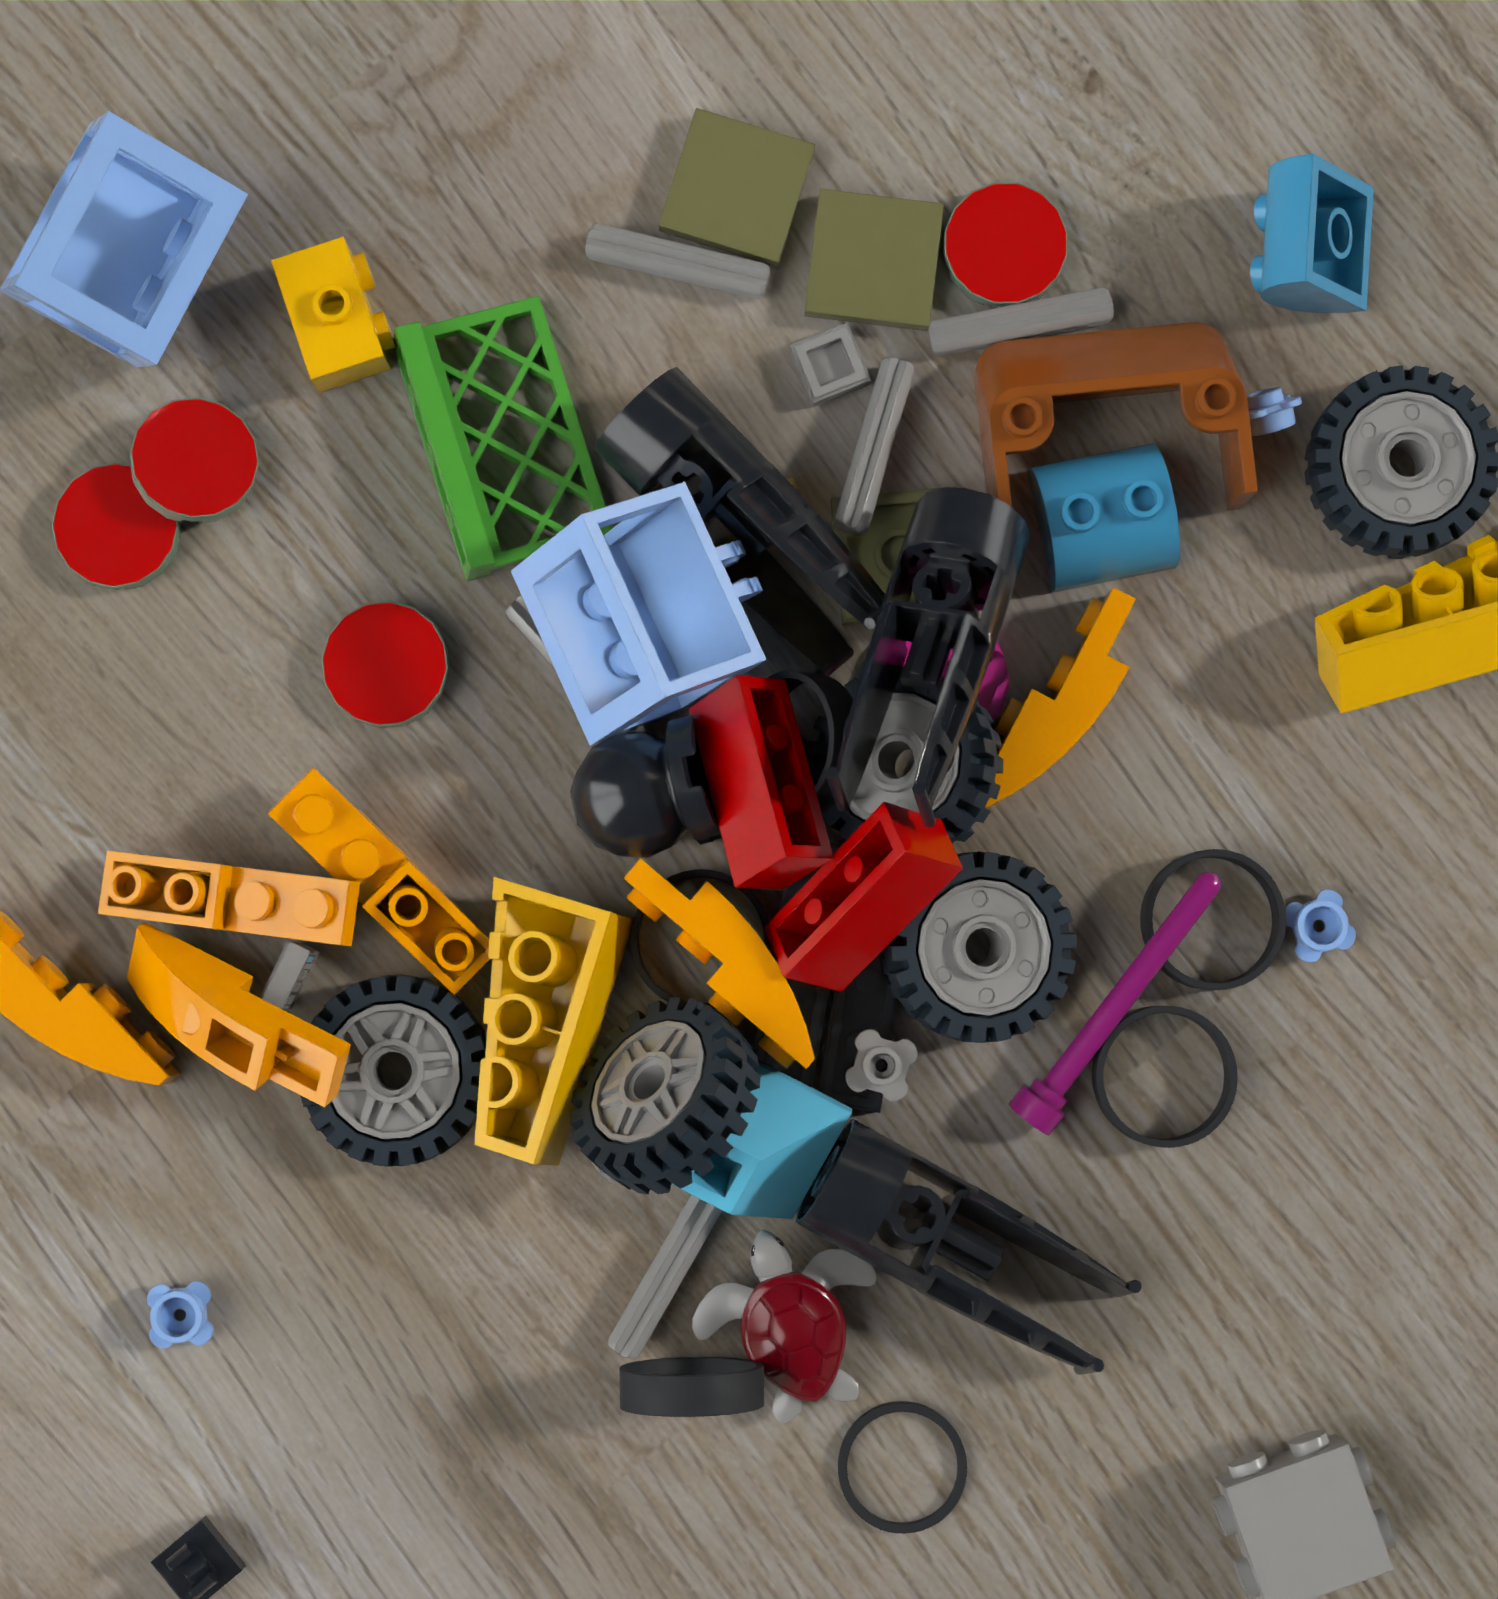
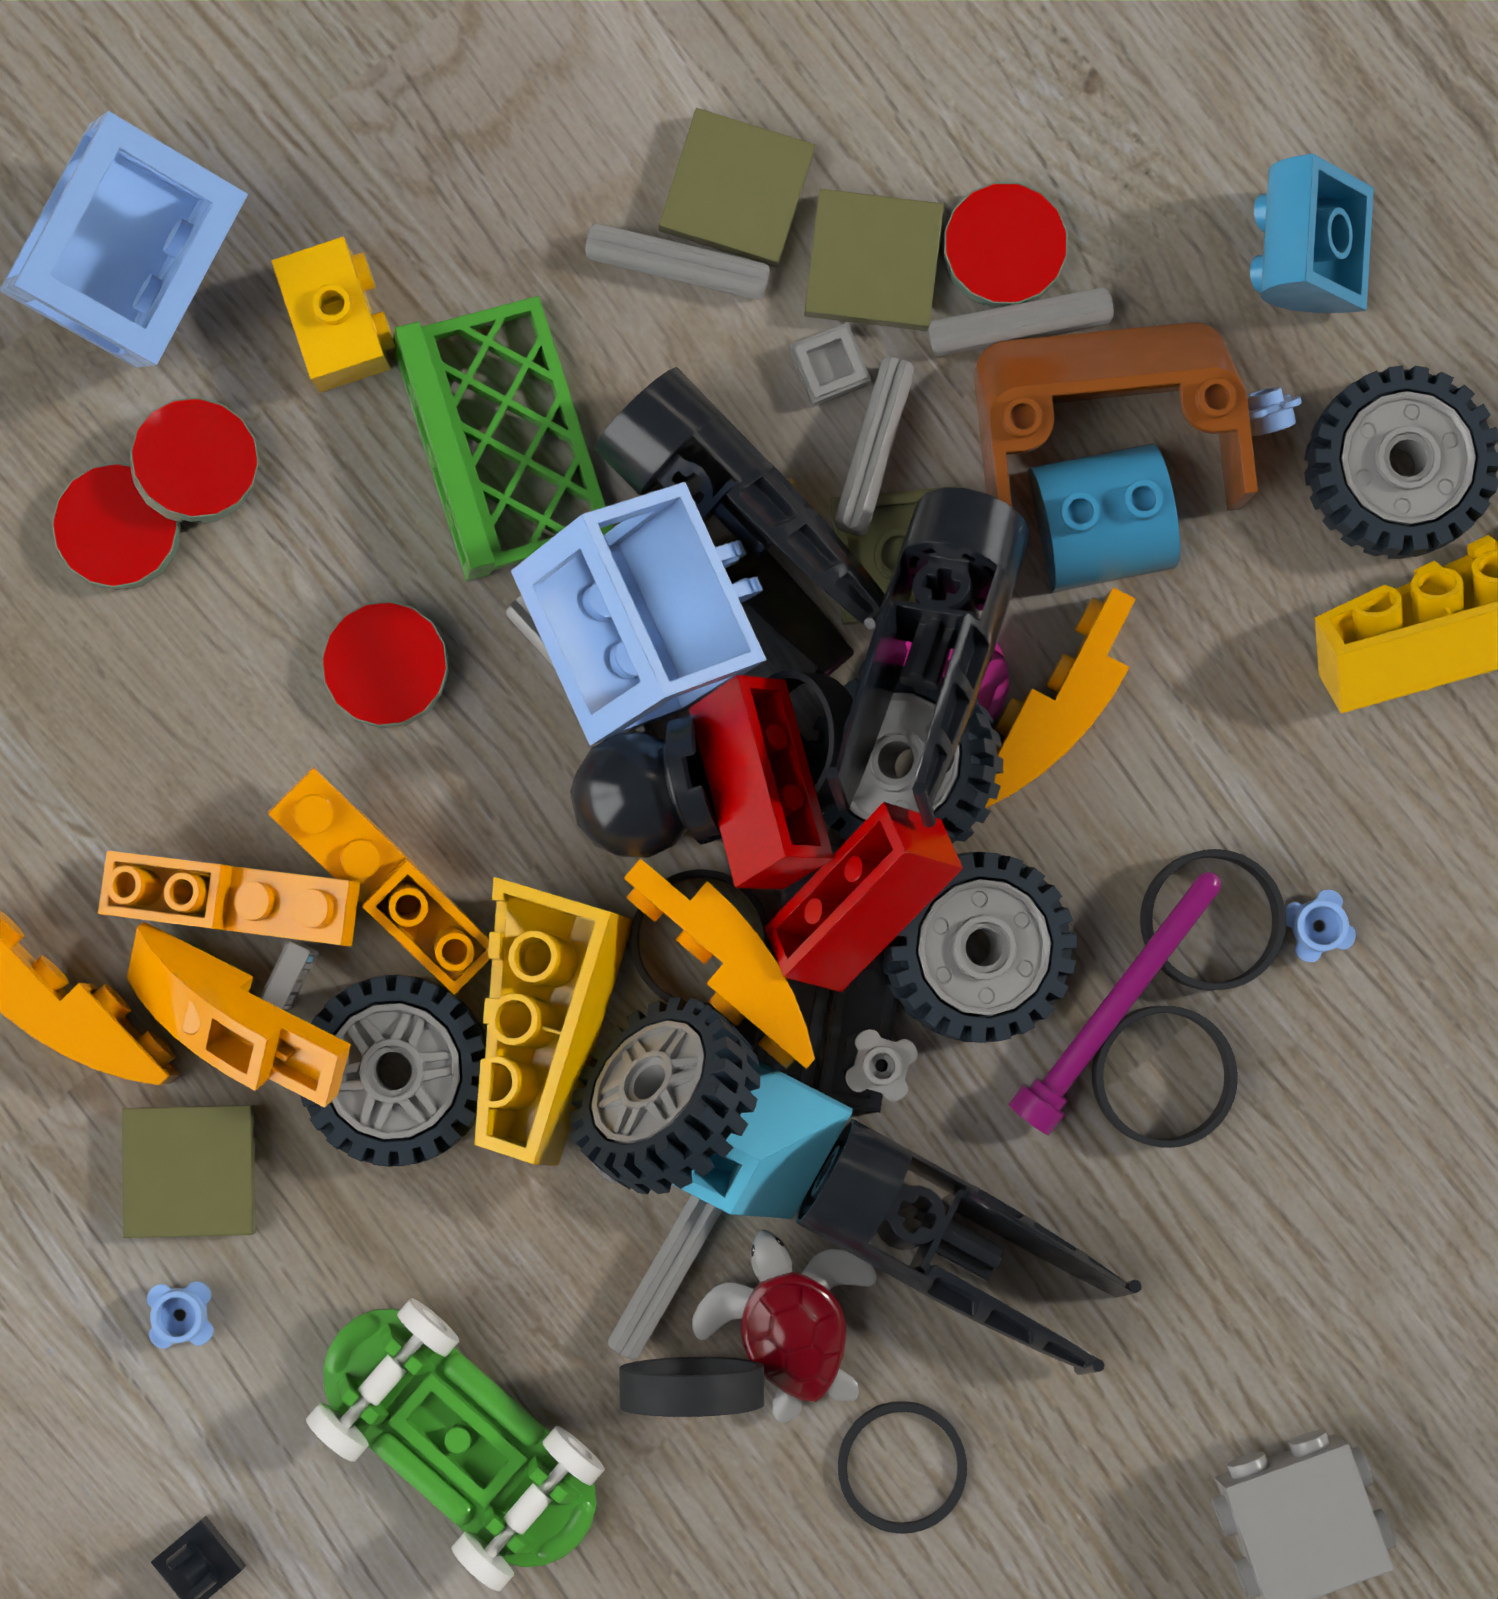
none -> olive tile [122,1105,256,1238]
none -> bright green piece [306,1298,605,1592]

